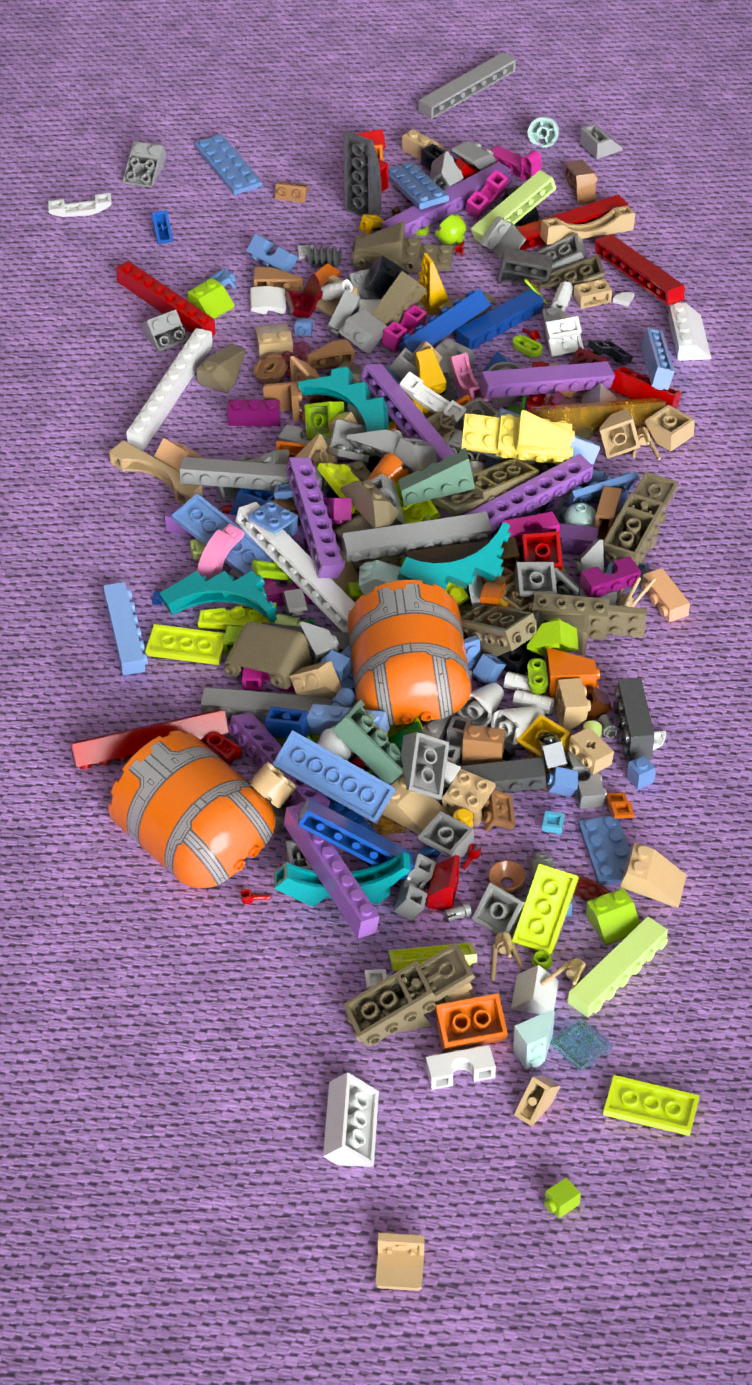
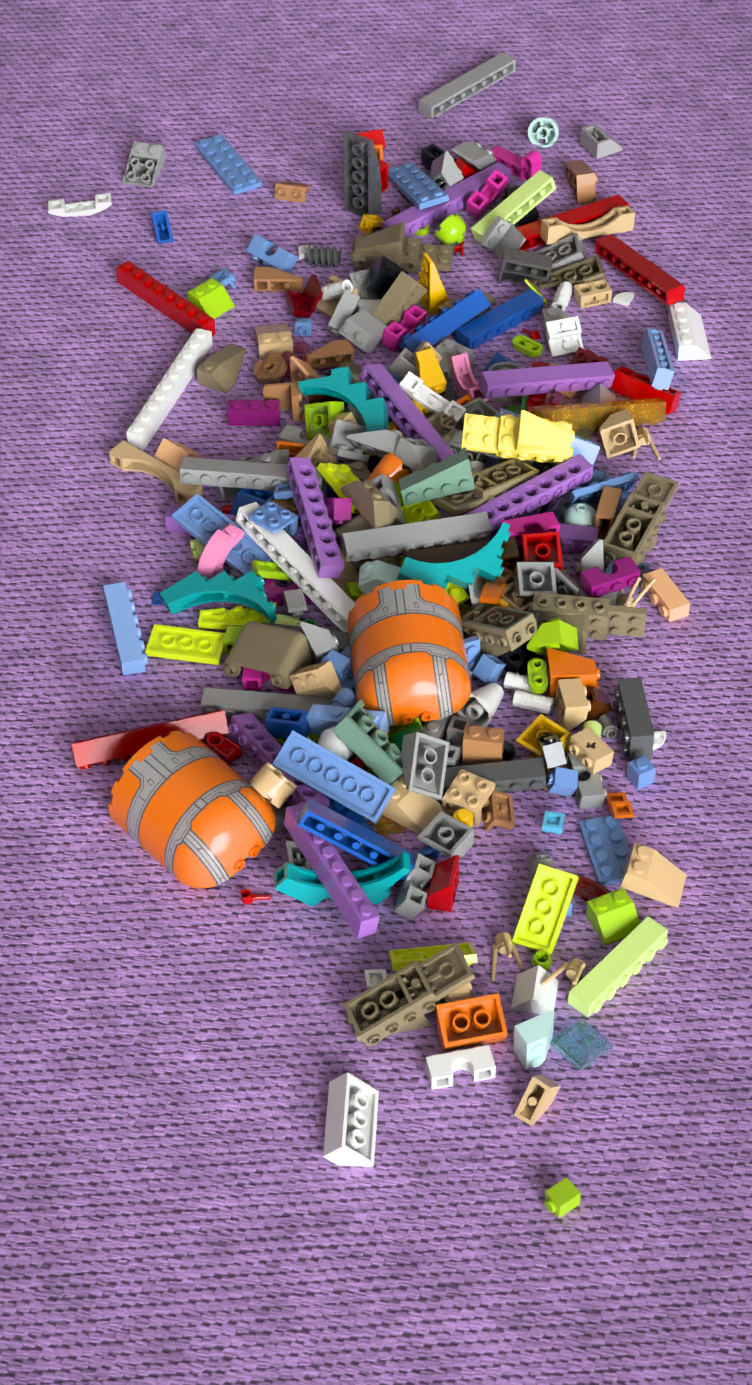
light grey slope [141,310,188,352] -> none
white slope [250,286,286,314] -> none
orange slope [307,263,341,287] -> none
tan bracket [376,1232,425,1291] -> none
tan slope [402,129,445,160] -> none
light grey pin [444,902,472,923] -> none
white tile [445,761,461,785] -> none
red hand [461,844,481,870] -> none
light grey slope [472,882,525,934] -> none
nougat piece [488,860,526,893] -> none
white cone [491,706,545,746] -> none
black plate [587,340,634,364] -> none
neon yellow plate [603,1075,700,1136] -> none
tan slope [645,405,695,452] -> none

